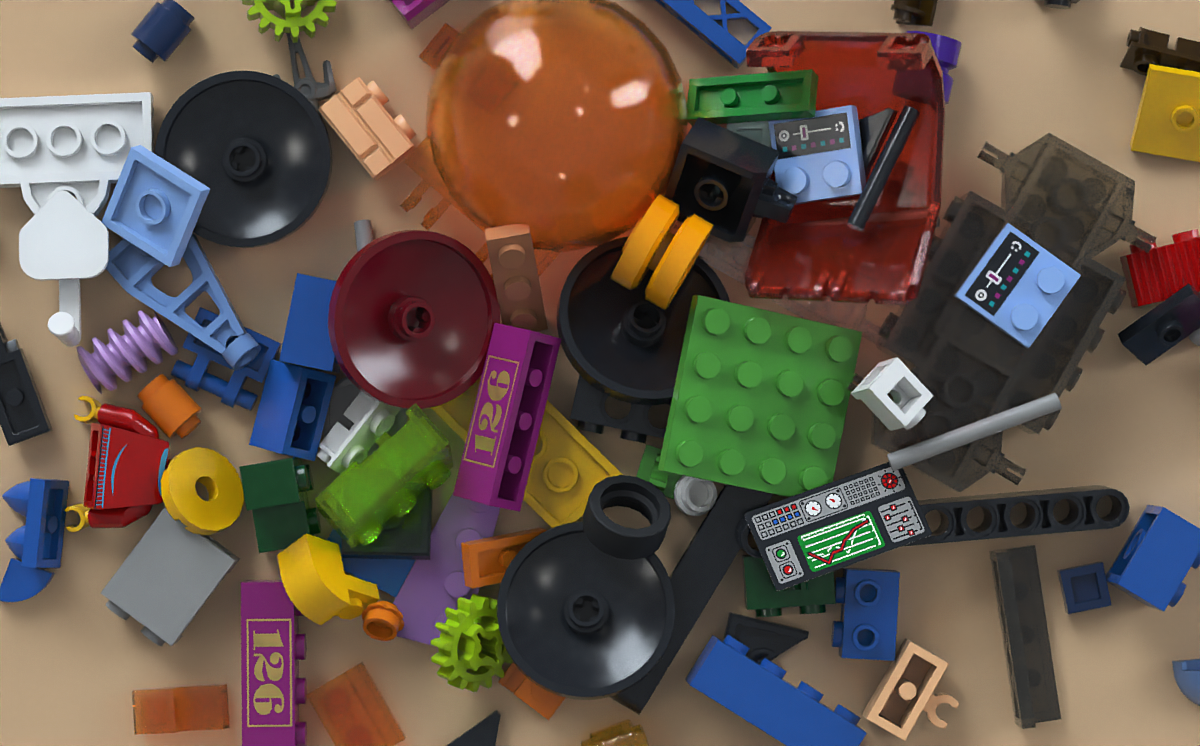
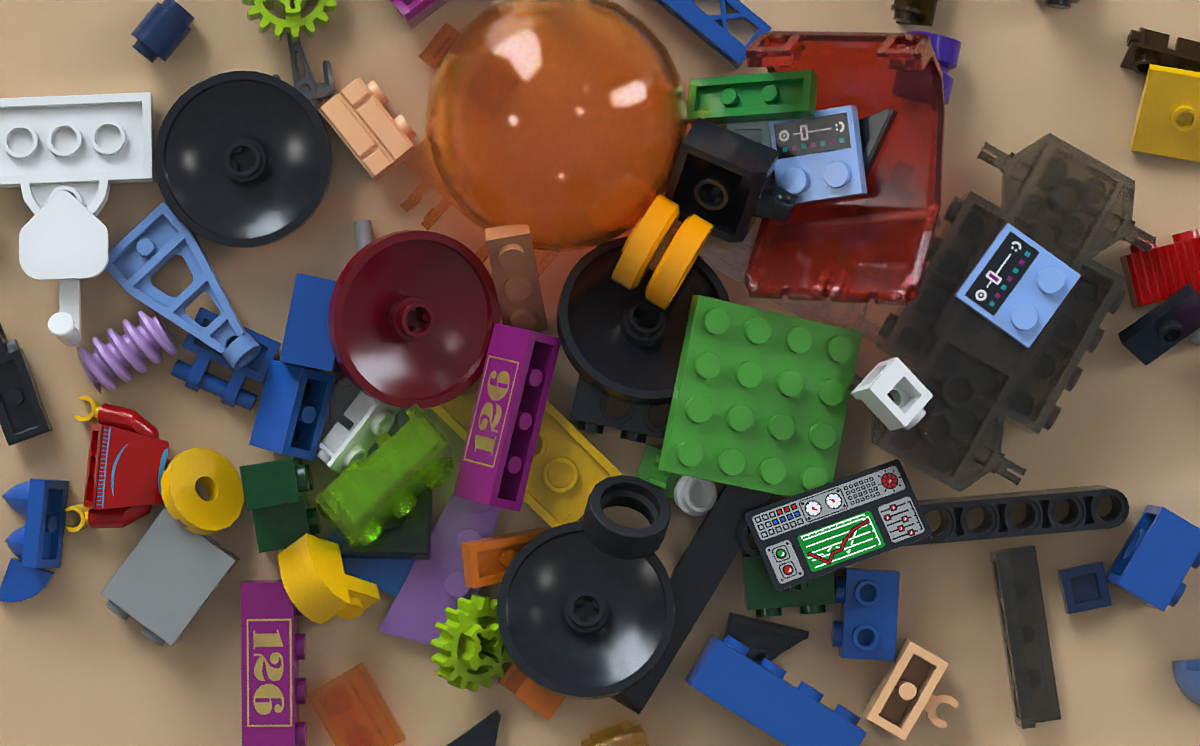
light blue plate [101,145,210,267] -> none
clear orange slope [132,684,230,735] -> none
orange brick [137,373,202,439] -> none
orange plate [362,601,404,641] -> none
black bar [847,105,920,232] -> none
light grey bar [887,393,1062,471] -> none

